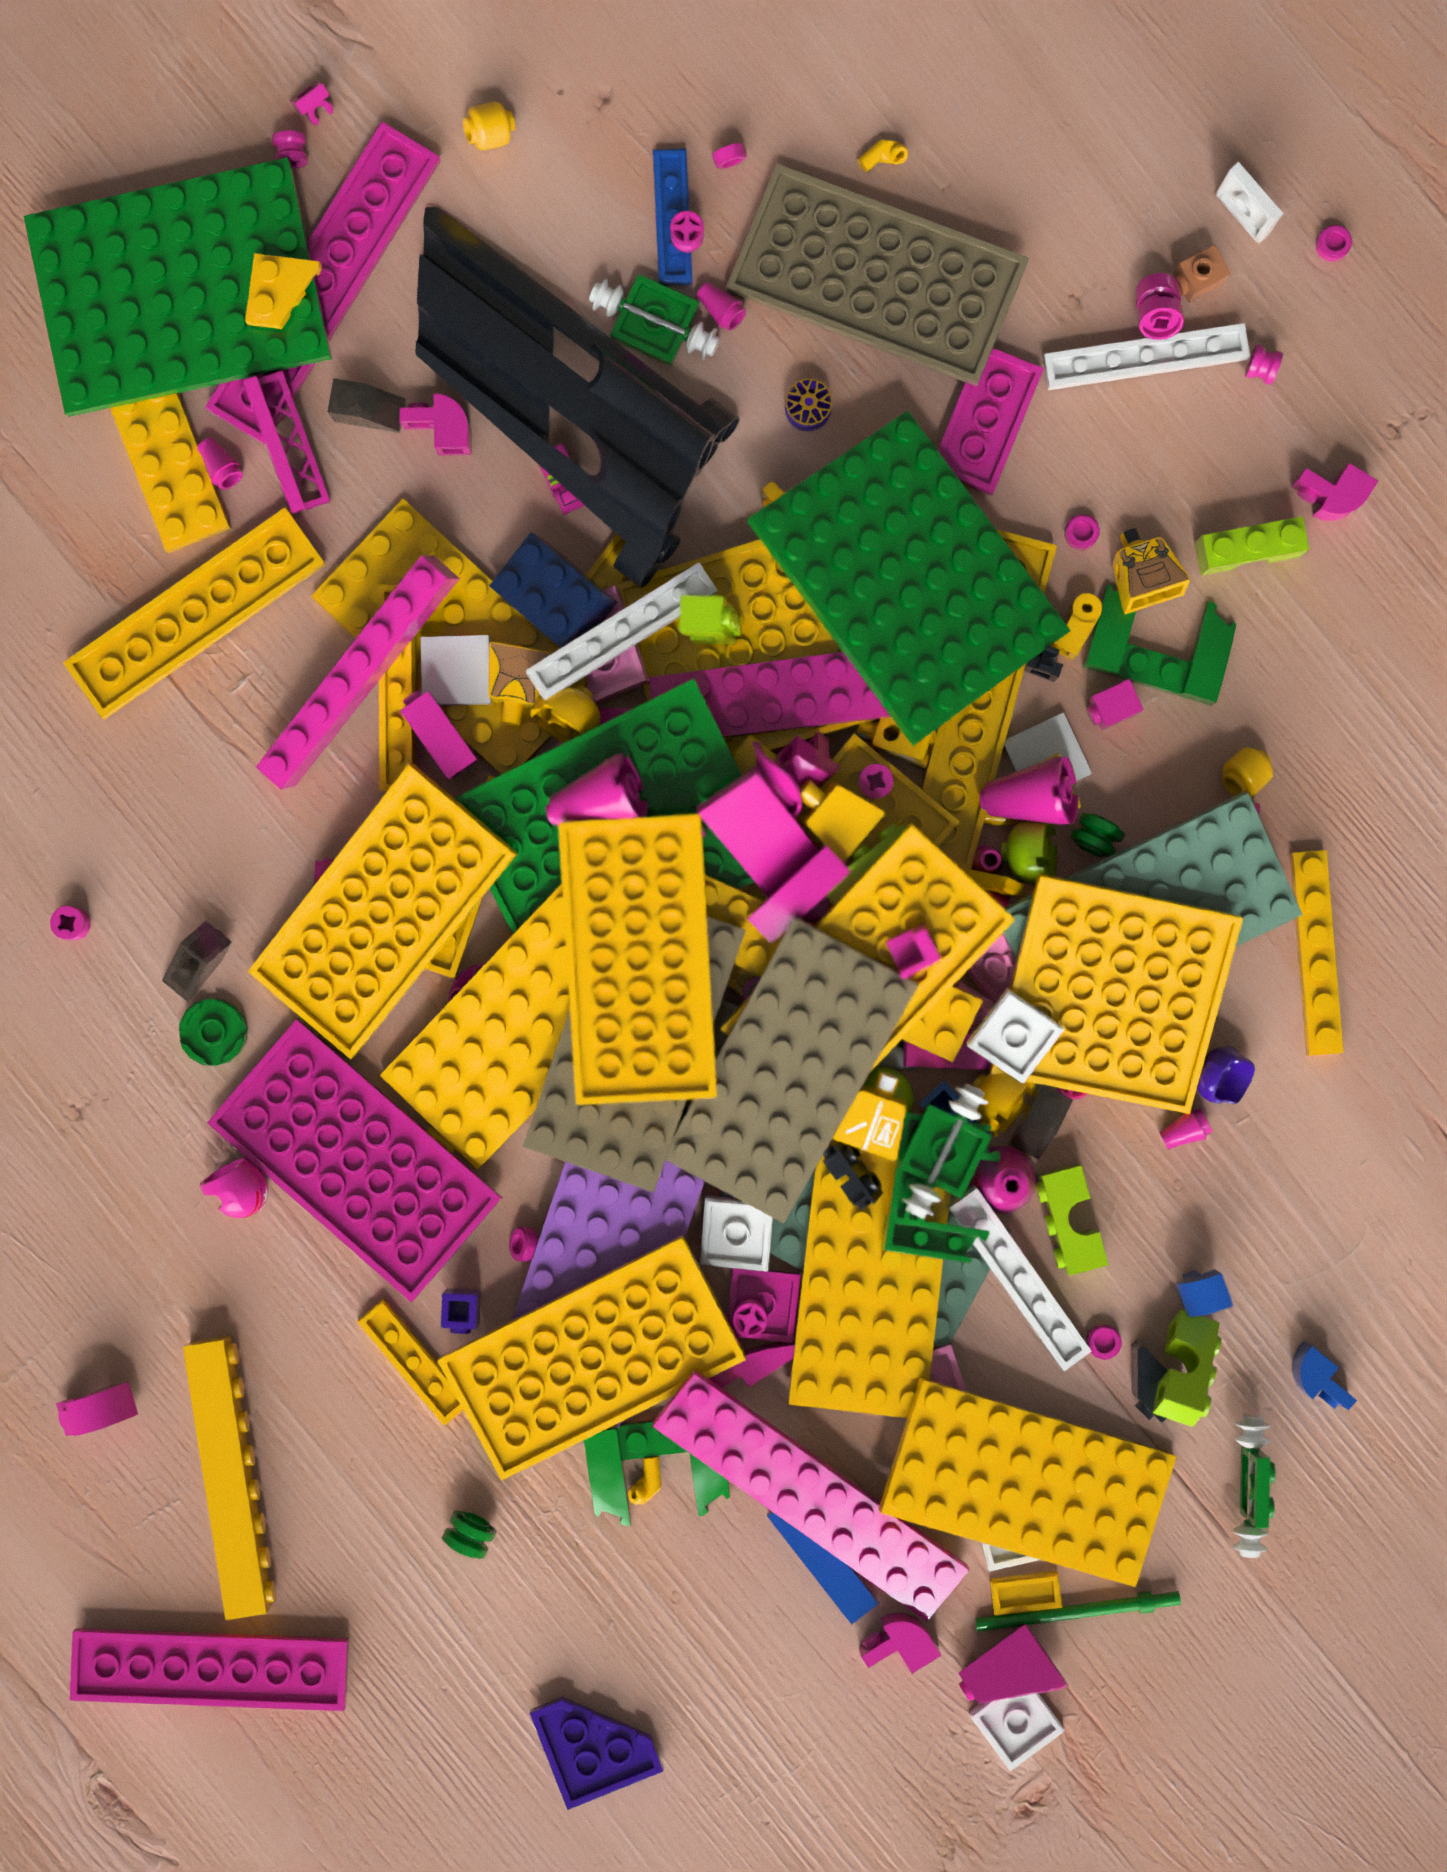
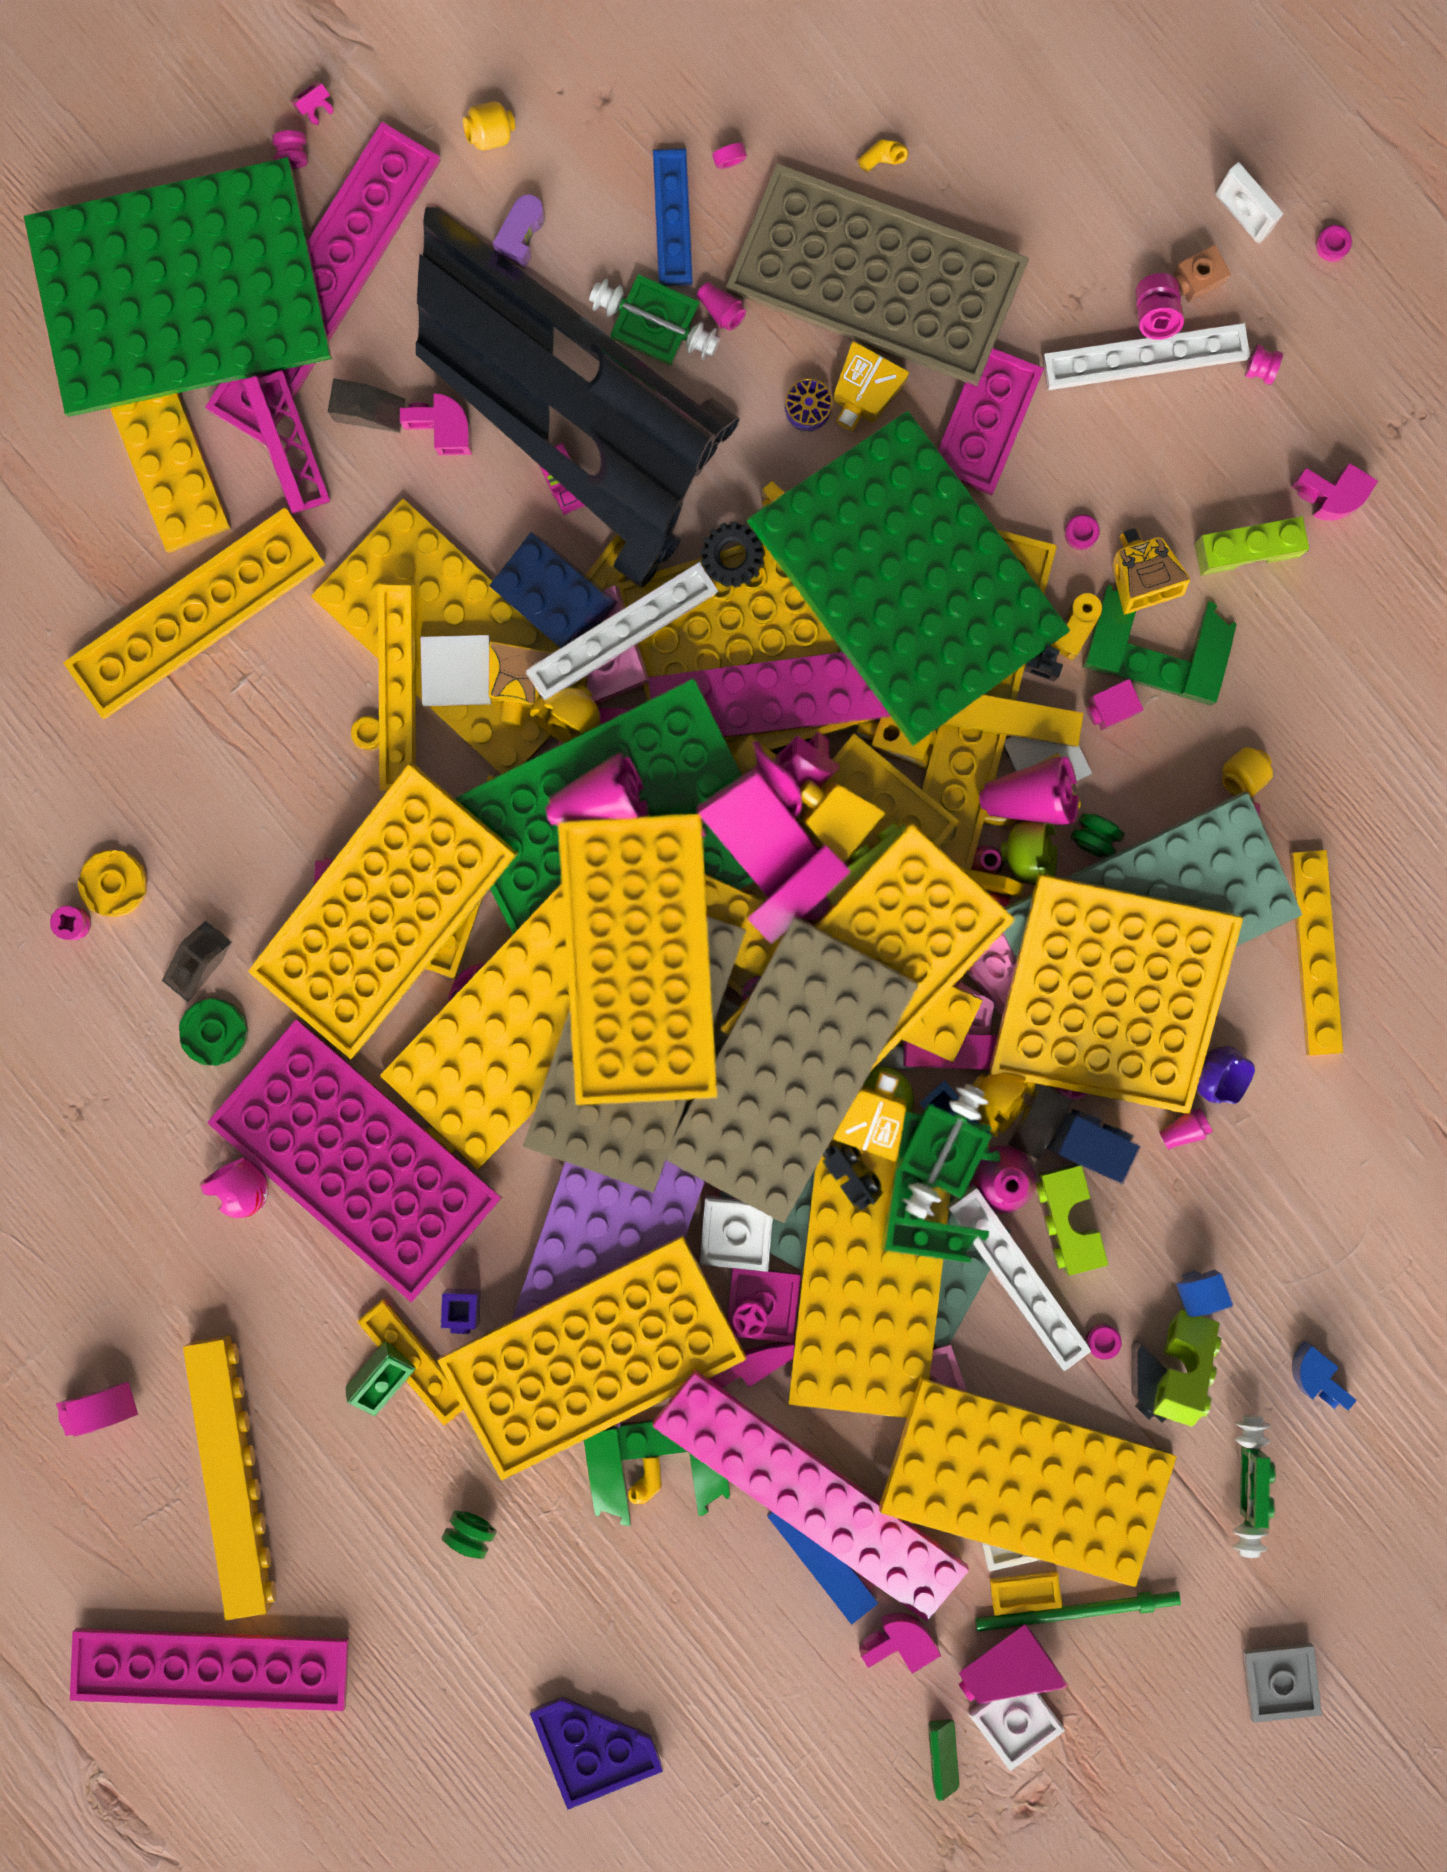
dark pink cone [197,438,243,490] -> none
yellow wing [245,254,322,329] -> none
dark pink brick [256,555,460,790] -> none
dark pink slope [400,690,479,779] -> none
dark pink tile [509,1227,538,1262] -> none
dark pink wheel [670,211,704,253] -> none
lime arch [679,596,742,645] -> none
dark pink wheel [859,764,893,799] -> none
dark pink panel [887,923,941,979] -> none
white tile [966,988,1064,1083] -> none
none -> yellow tile [78,850,148,917]
none -> green slope [345,1341,416,1416]
none -> yellow tile [351,716,379,751]
none -> medium lavender leg [493,194,545,268]
none -> black tyre [700,522,765,588]
none -> yellow torso [833,341,910,431]
none -> green slope [928,1719,960,1801]
none -> yellow tile [944,695,1084,747]
none -> dark blue brick [1044,1109,1140,1184]
none -> light grey plate [1243,1643,1322,1723]

